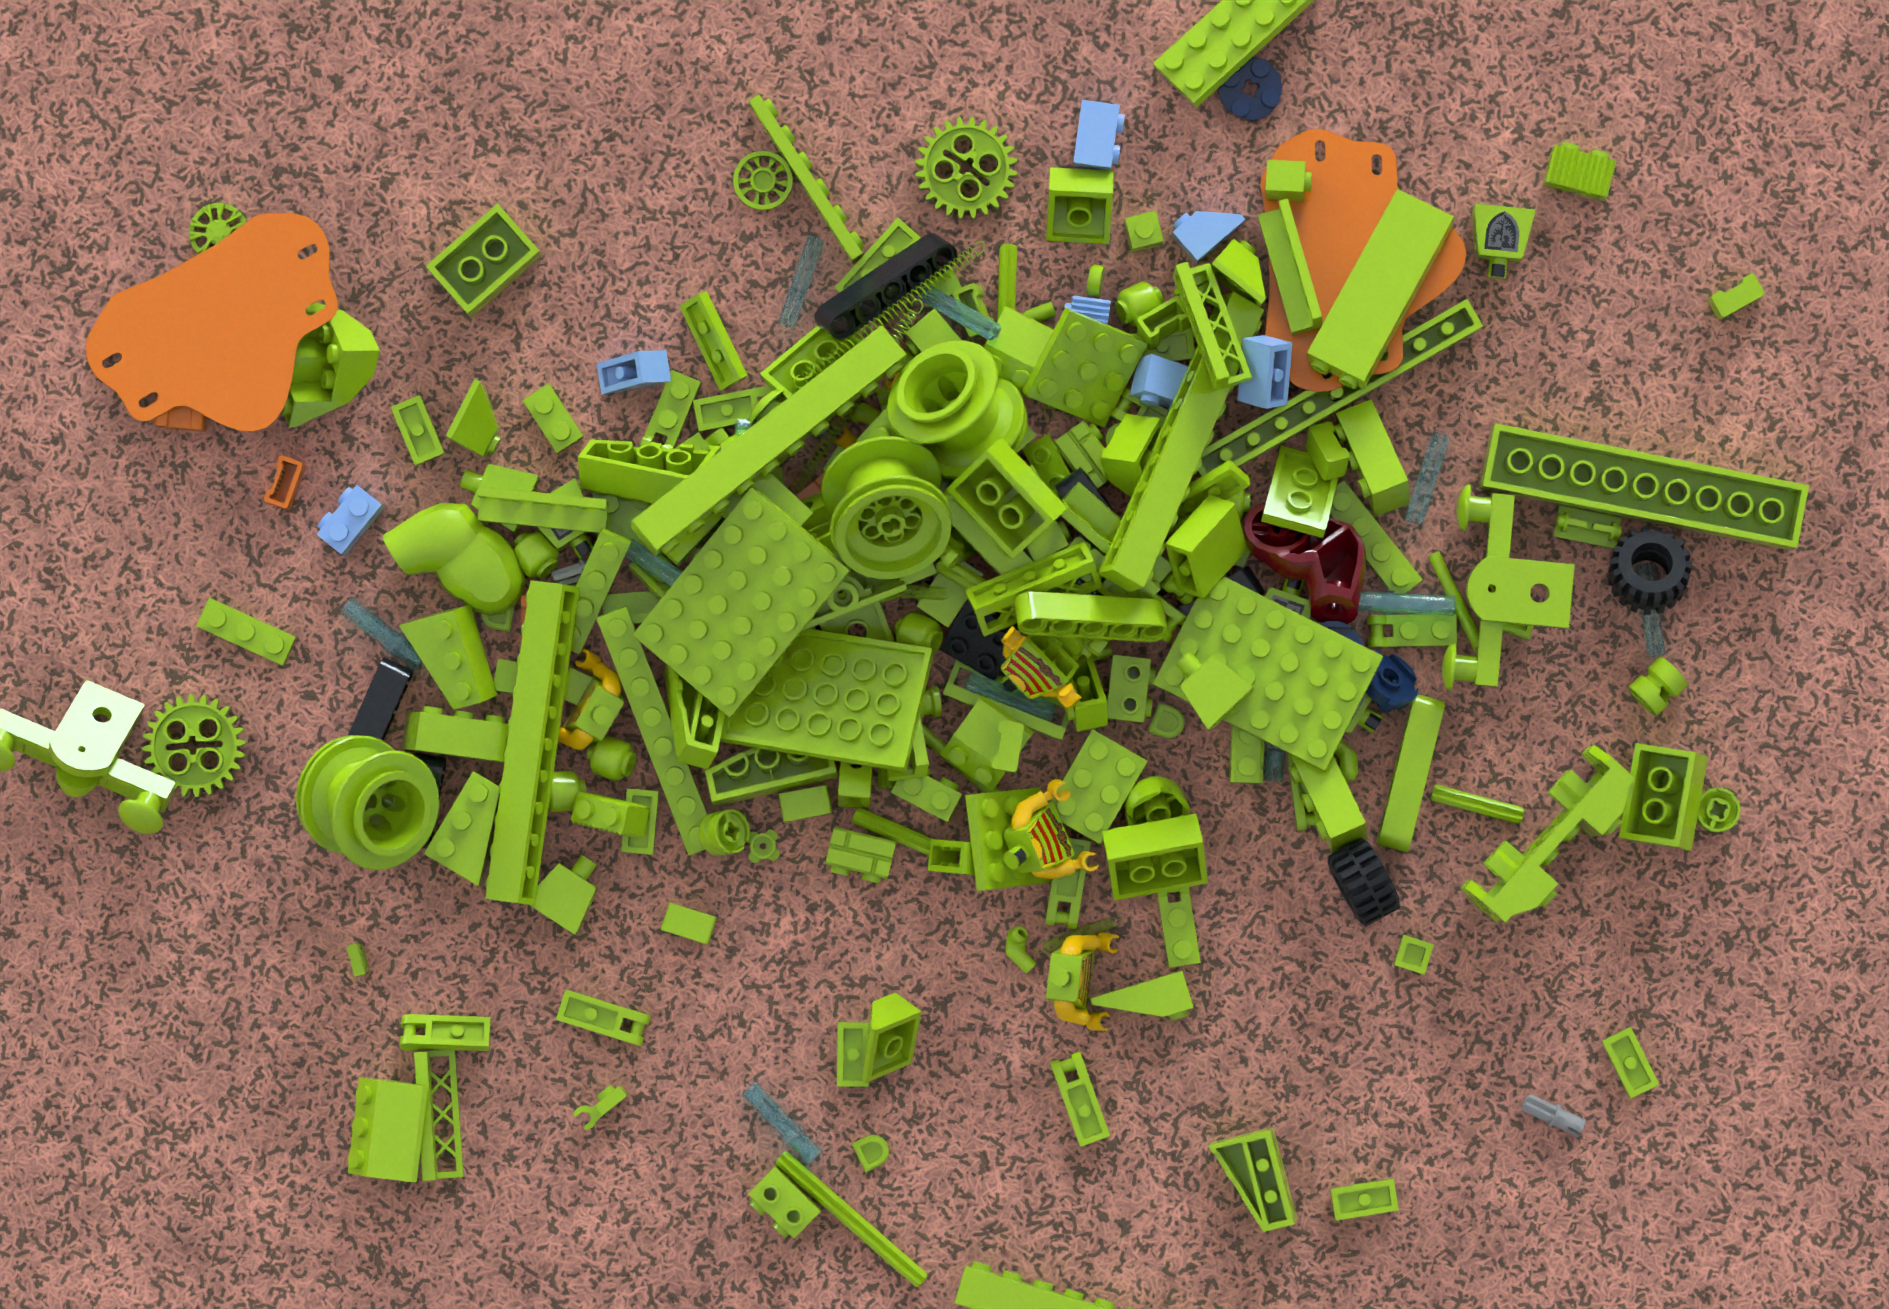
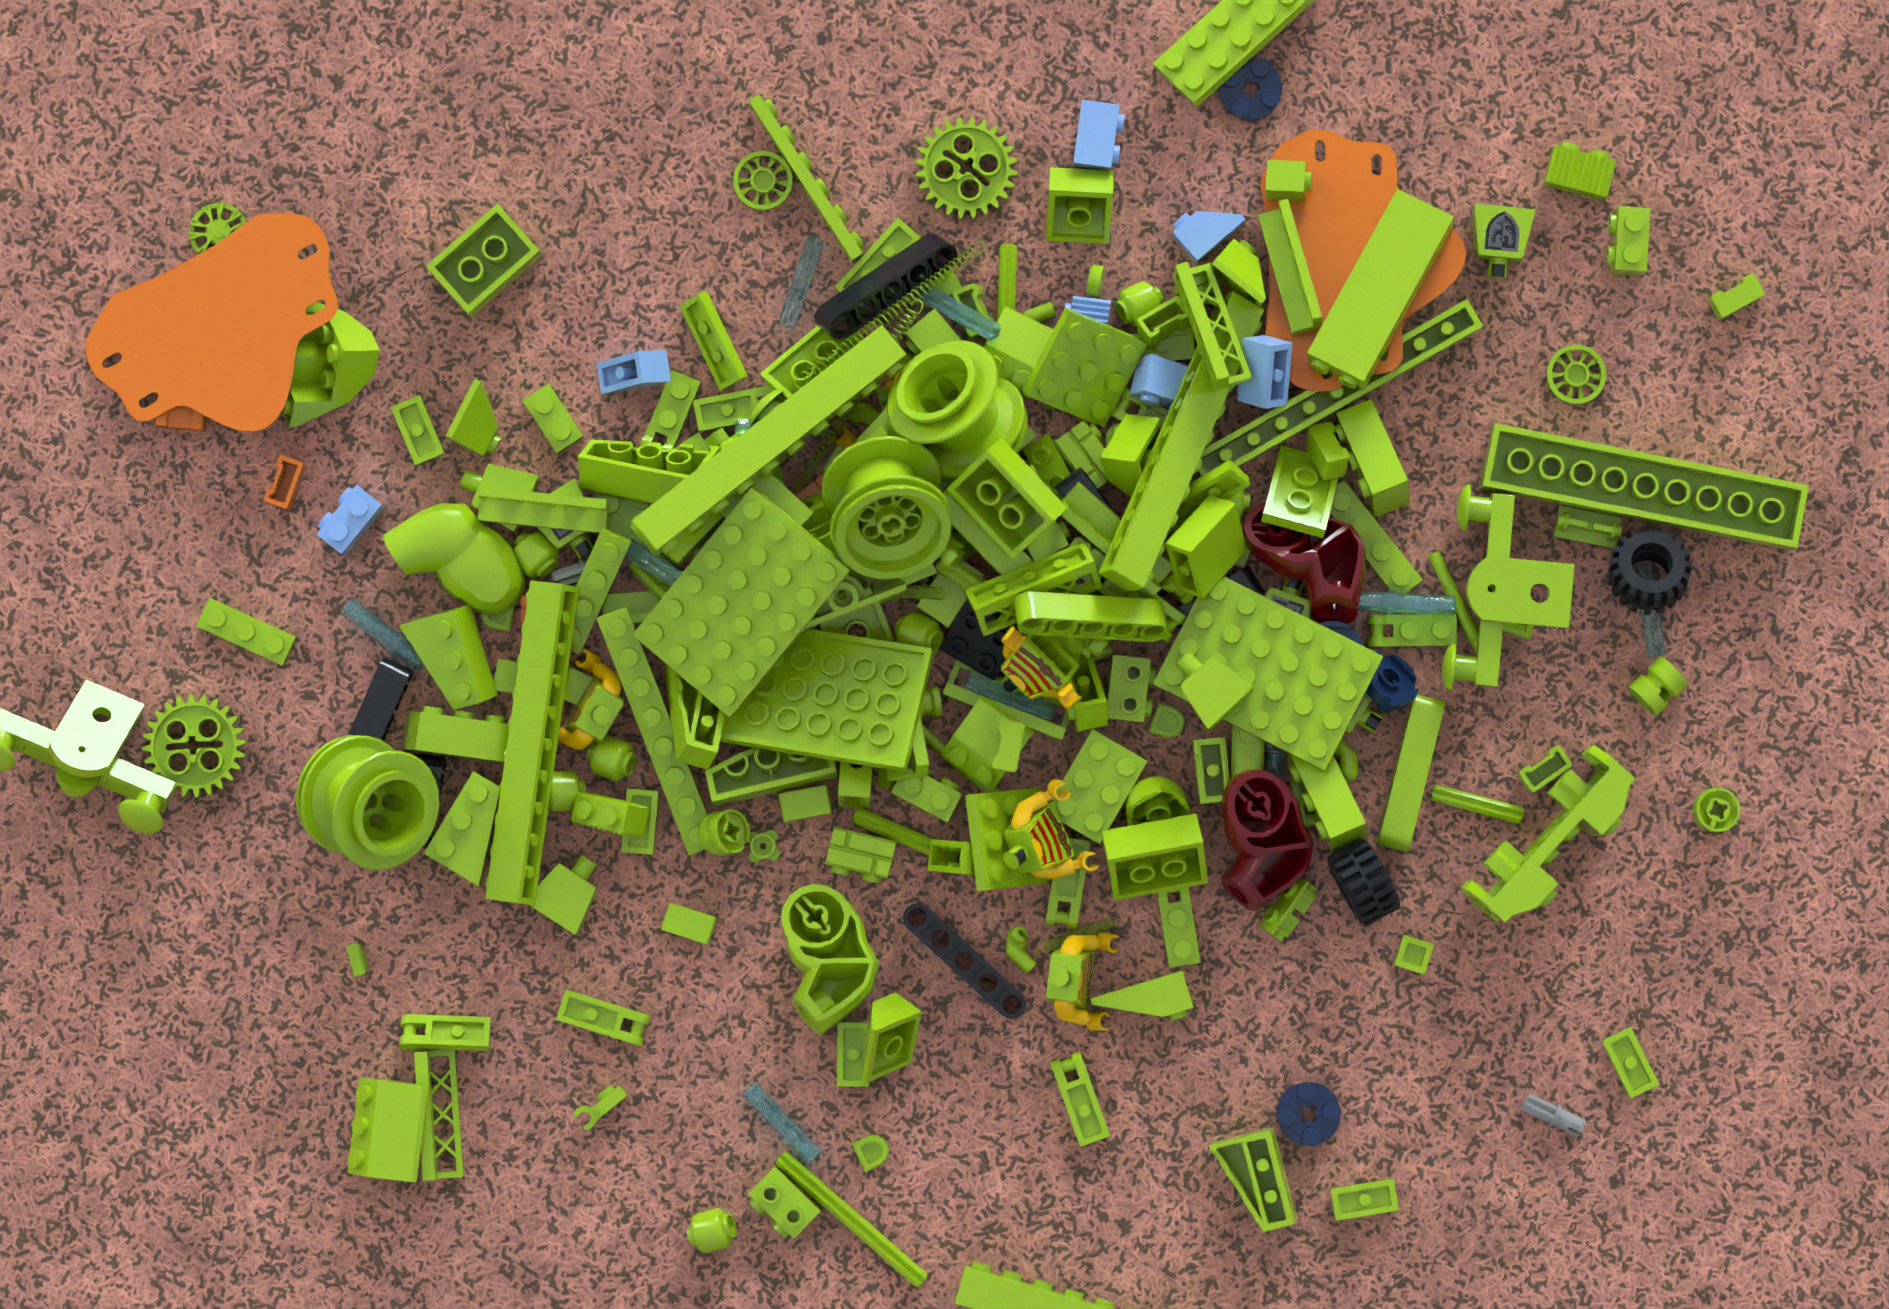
lime brick [1124,210,1164,254] -> none
clear light blue axle [1405,432,1450,525] -> none
lime brick [1619,743,1708,851] -> none
none -> lime head [687,1208,737,1253]
none -> lime piece [781,884,879,1036]
none -> black beam [903,903,1026,1019]
none -> lime brick [1192,737,1230,805]
none -> dark red piece [1221,769,1314,911]
none -> lime hinge [1259,878,1318,942]
none -> dark blue plate [1277,1082,1341,1146]
none -> lime piece [1516,746,1572,793]
none -> lime wheel [1546,345,1606,404]
none -> lime brick [1606,206,1651,276]

